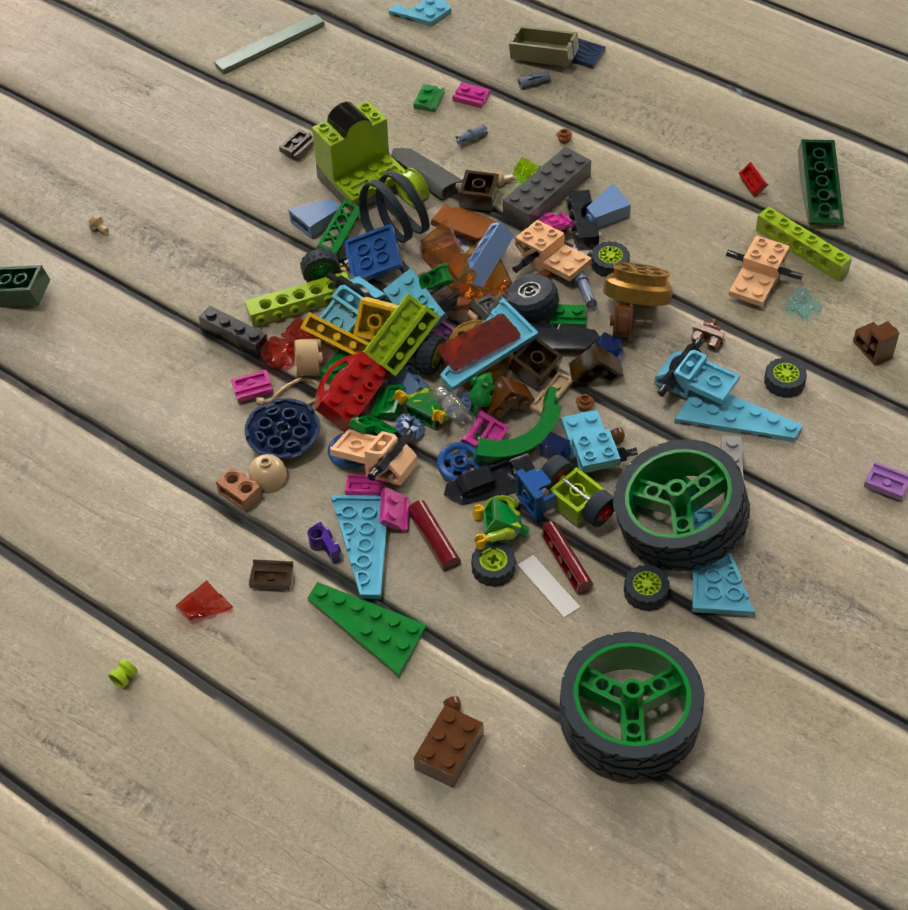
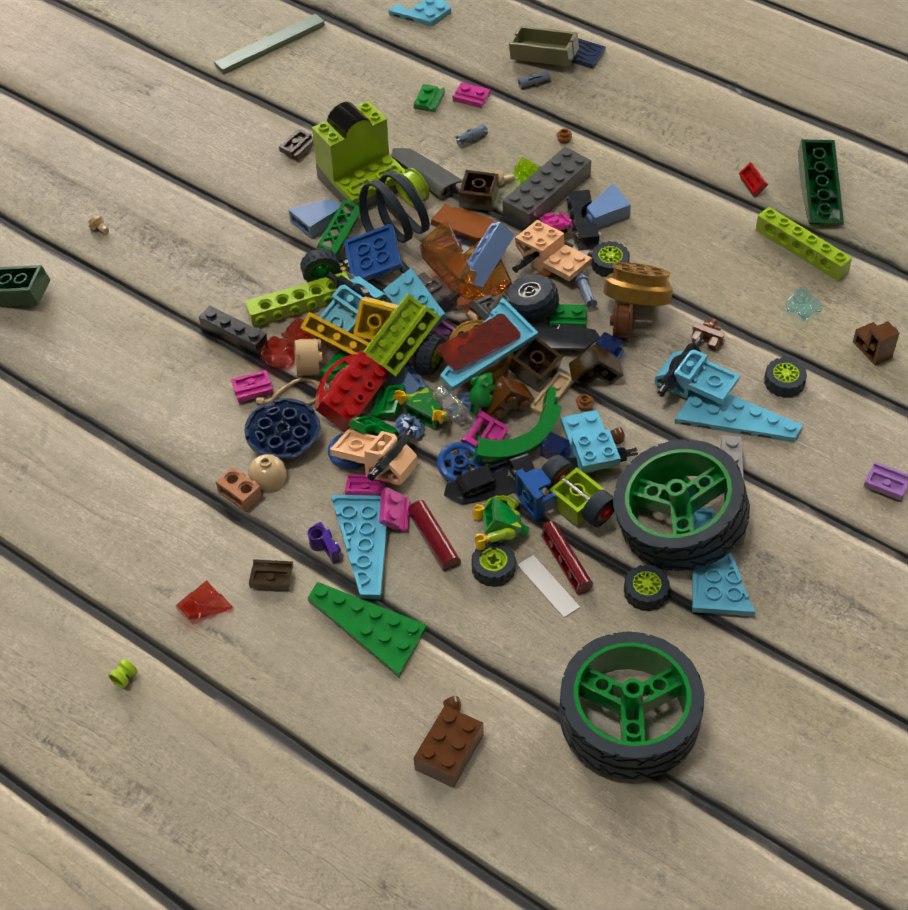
green piece [419,263,454,291] -> none
light nougat piece [726,235,803,307] -> none

